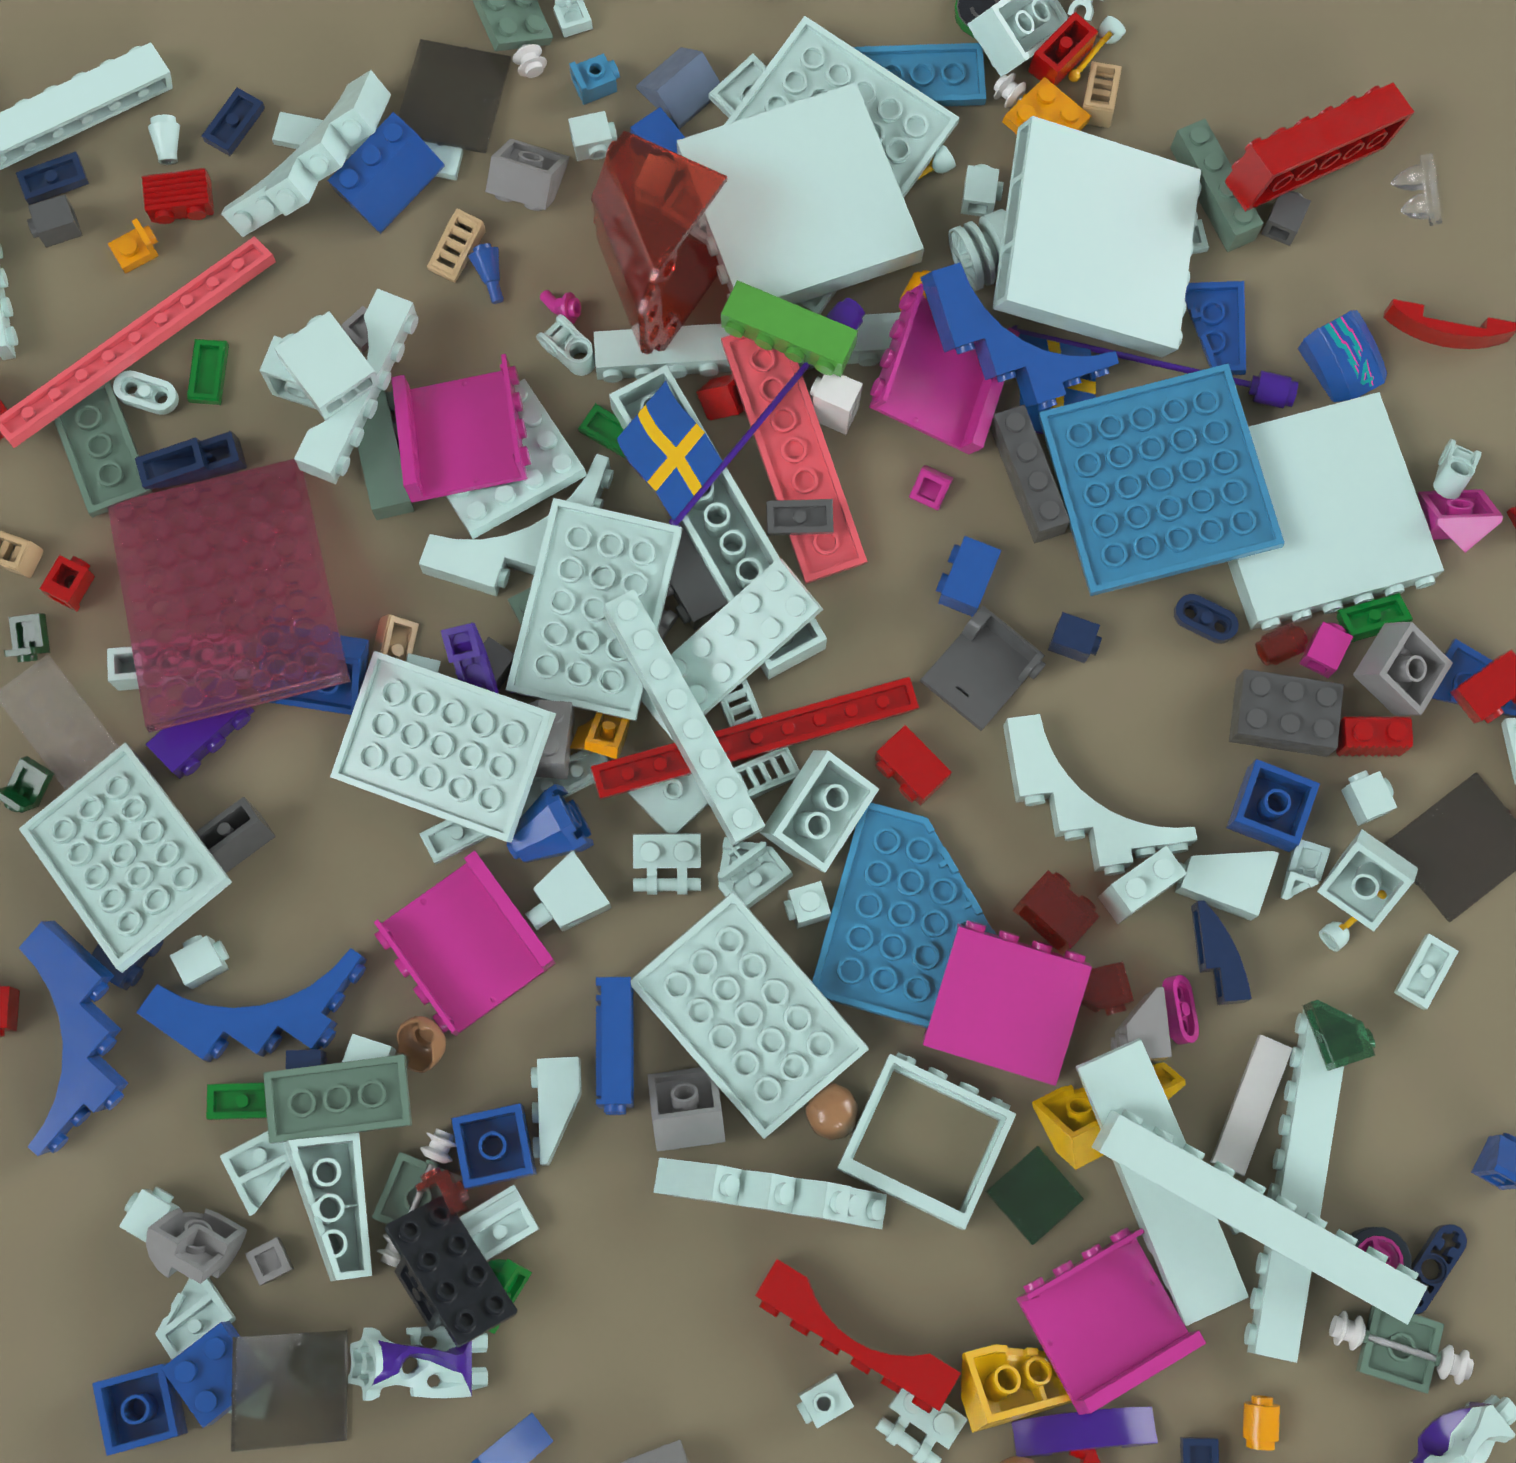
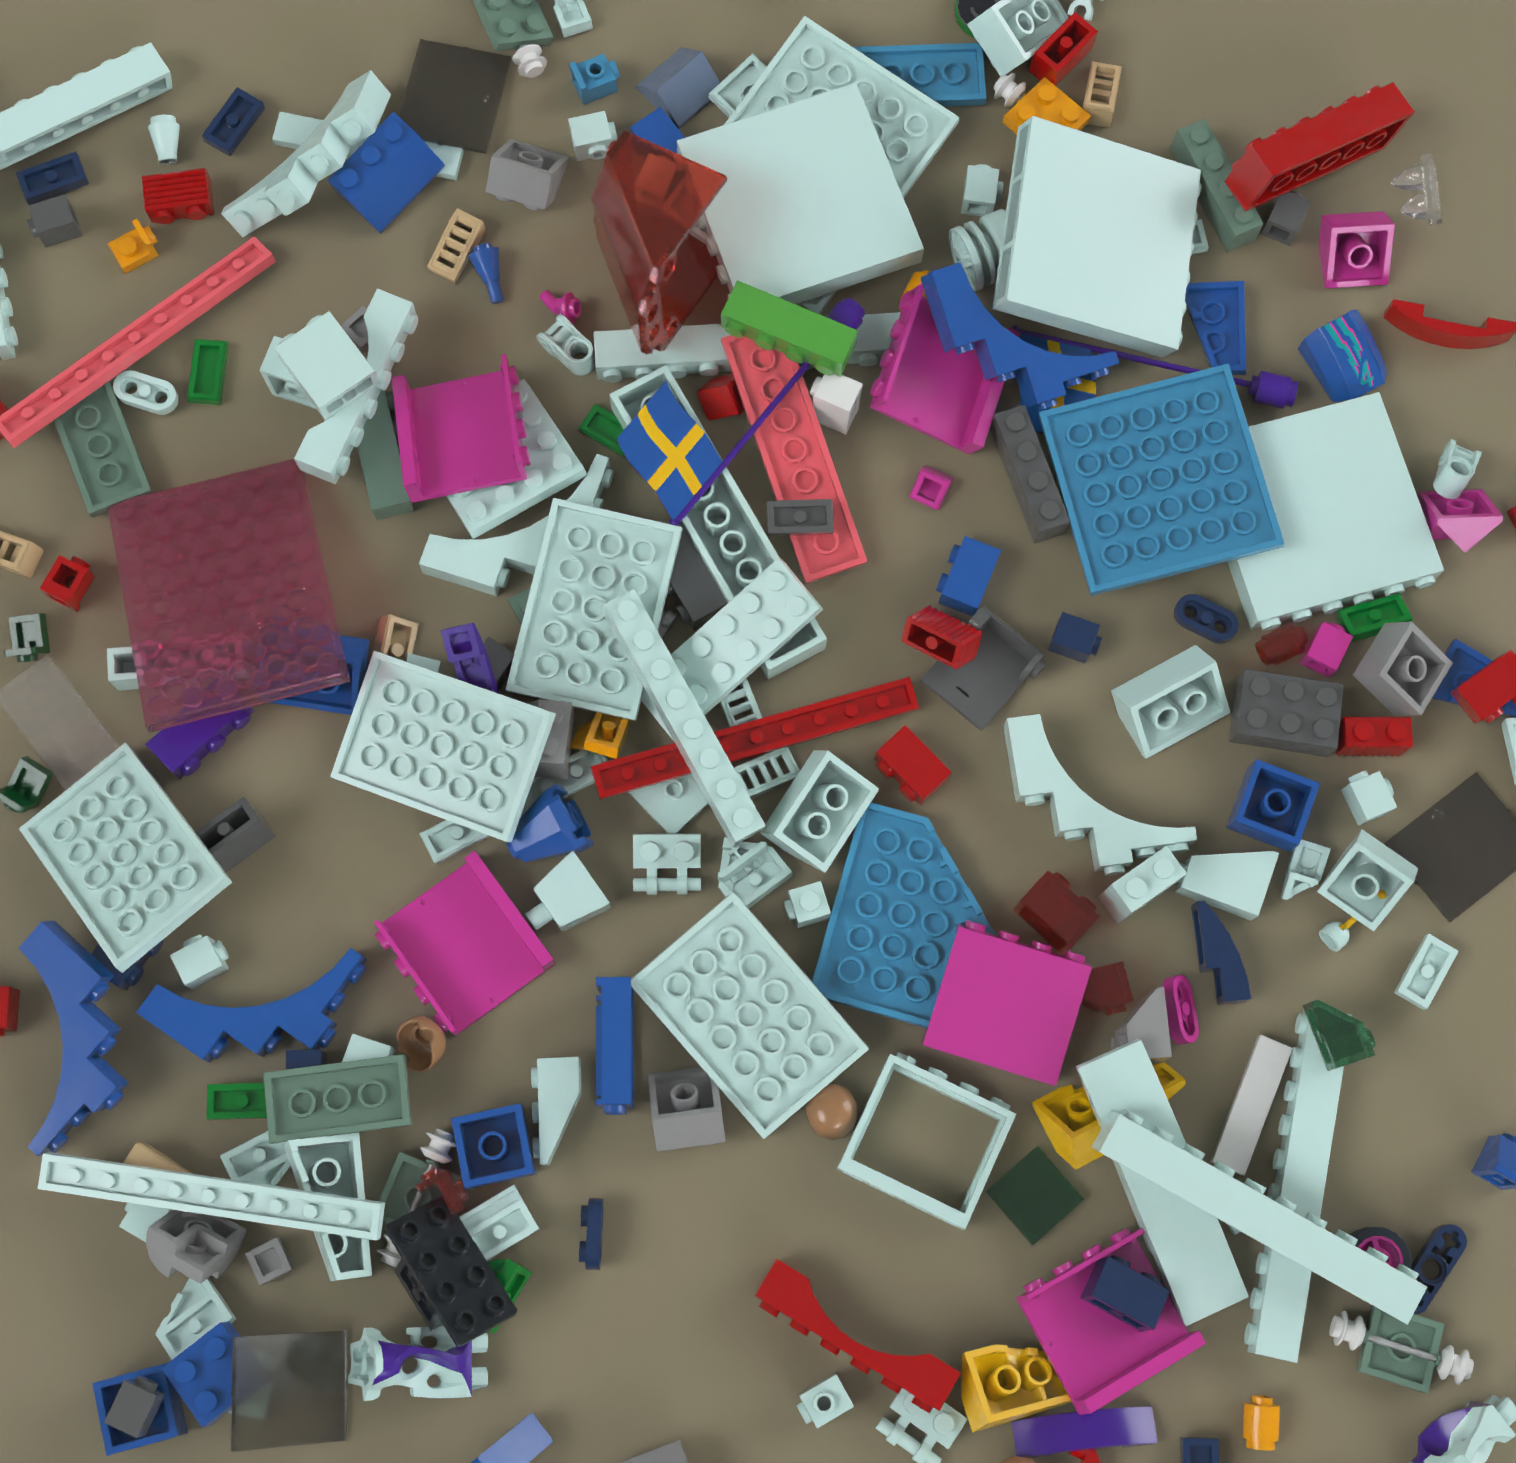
dark blue slope [135,431,247,490] -> none
light aqua arch [653,1158,887,1229] -> none
light aqua hinge [917,145,956,180] -> none
hinge [1068,16,1126,82] -> none
none -> light aqua plate [38,1152,385,1240]
none -> dark grey brick [104,1376,165,1438]
none -> tan slope [123,1142,194,1174]
none -> dark blue plate [579,1198,604,1270]
none -> red brick [901,605,982,670]
none -> dark blue brick [1080,1255,1170,1332]
none -> light aqua slope [1111,645,1230,759]
none -> dark pink slope [1319,211,1395,288]

